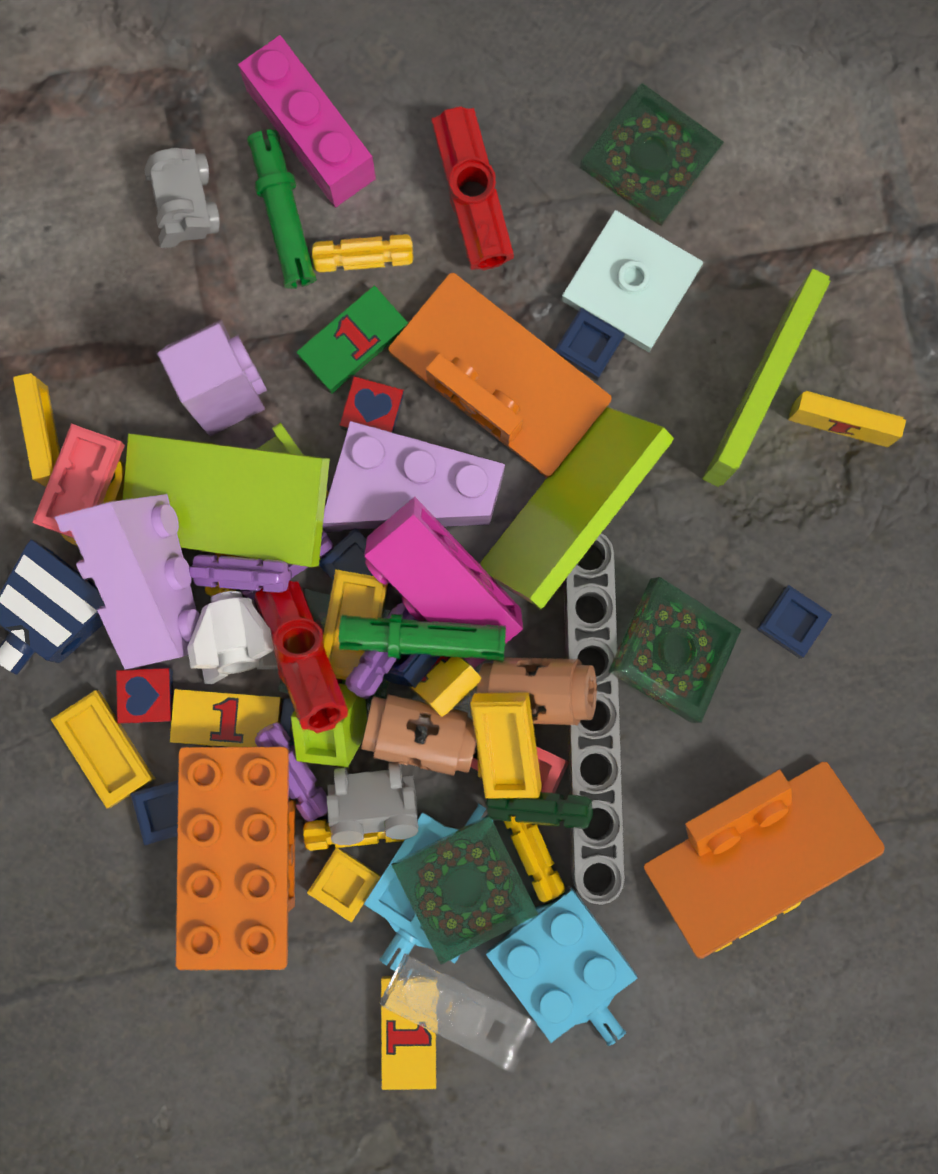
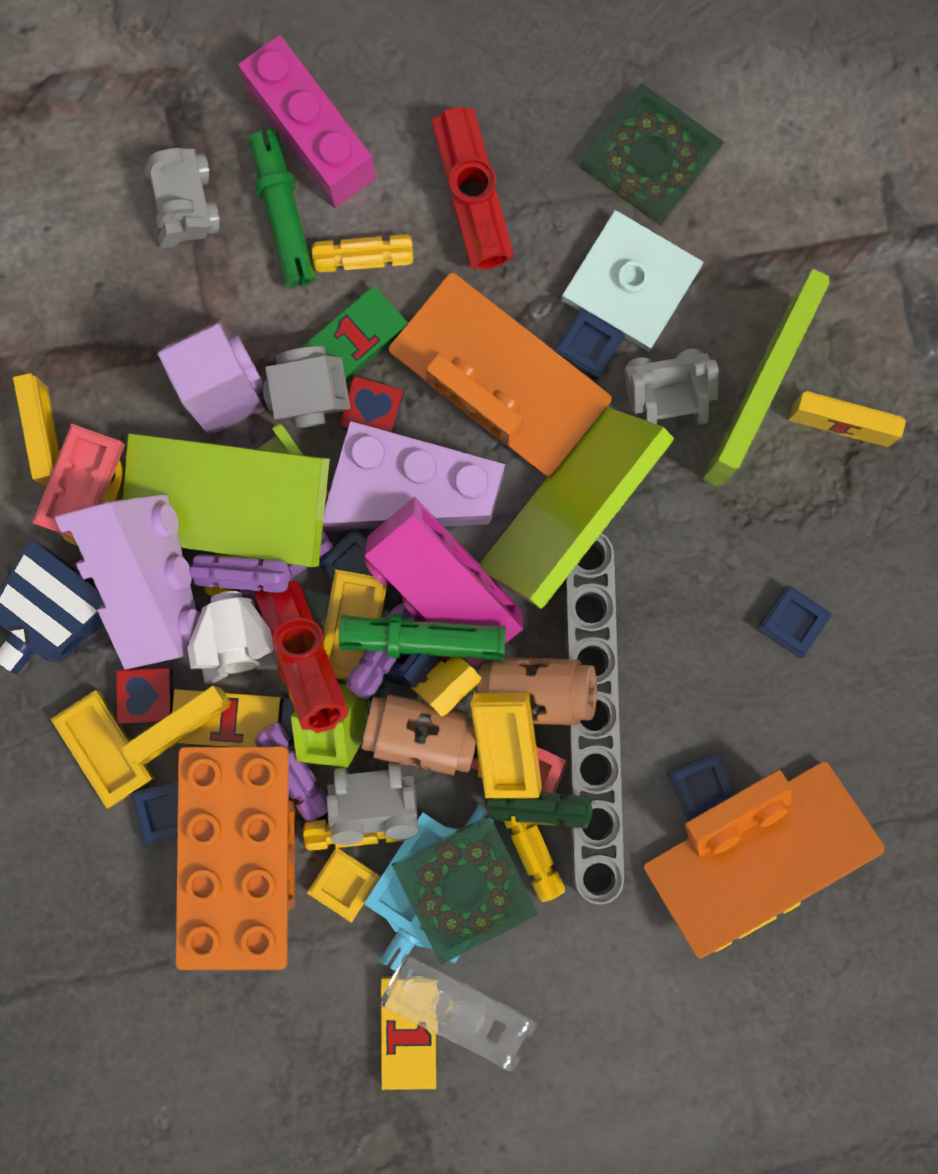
medium azure plate [486,883,638,1046] -> none
clear green tile [608,577,742,723] -> none
none -> yellow tile [121,686,231,765]
none -> light grey brick [263,346,351,429]
none -> light grey piece [624,349,719,426]
none -> dark blue tile [667,753,736,822]

